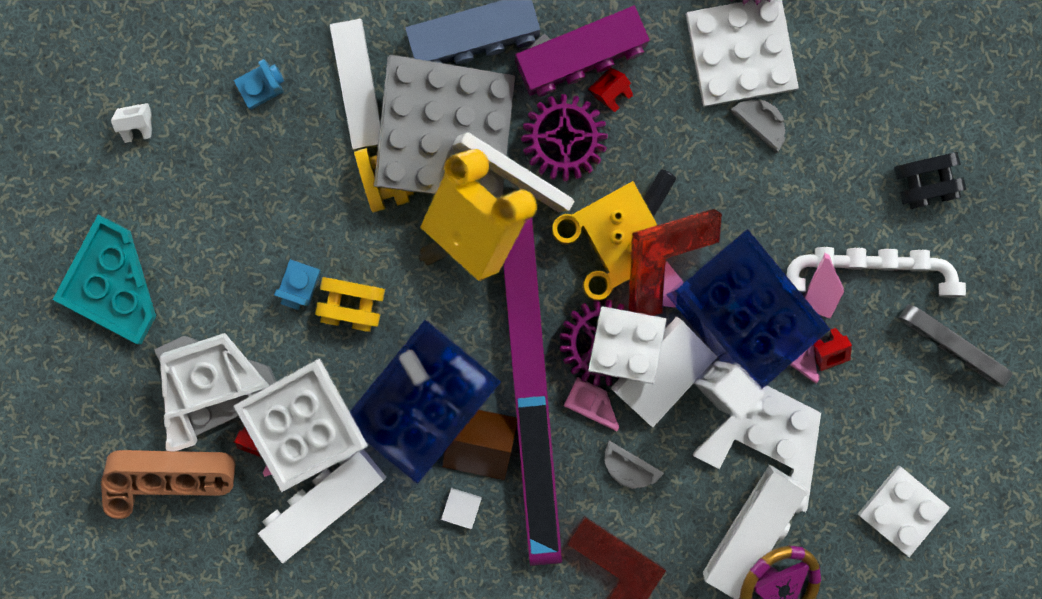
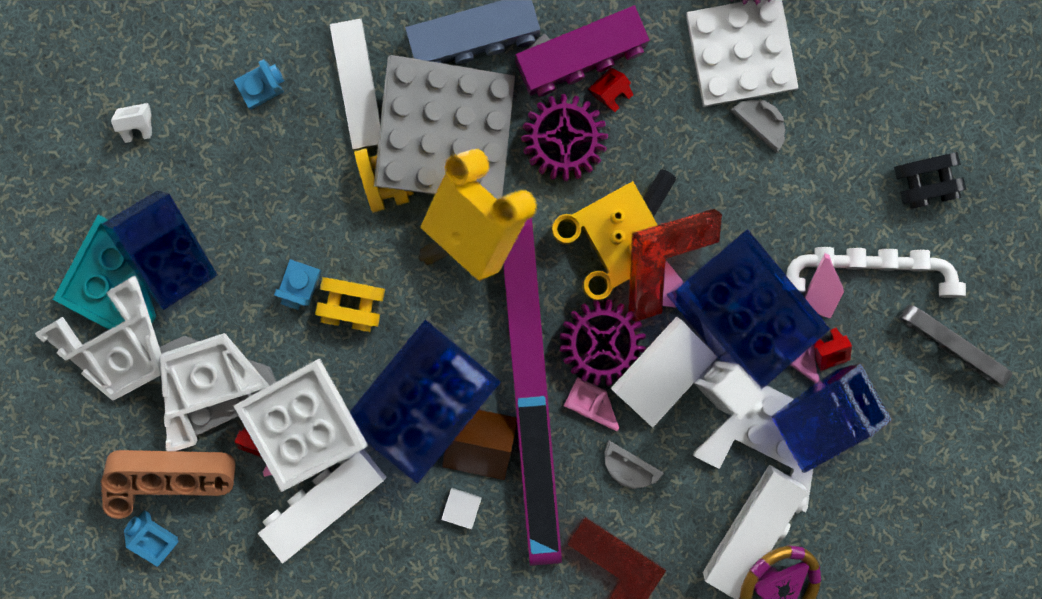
light grey tile [399,350,430,385] -> none
white tile [452,132,574,212] -> none
white plate [588,306,666,384] -> none
white plate [857,466,950,557] -> none
none -> white wing [35,276,162,401]
none -> clear blue slope [102,190,218,310]
none -> dark azure bracket [124,510,178,567]
none -> clear blue slope [771,364,892,473]

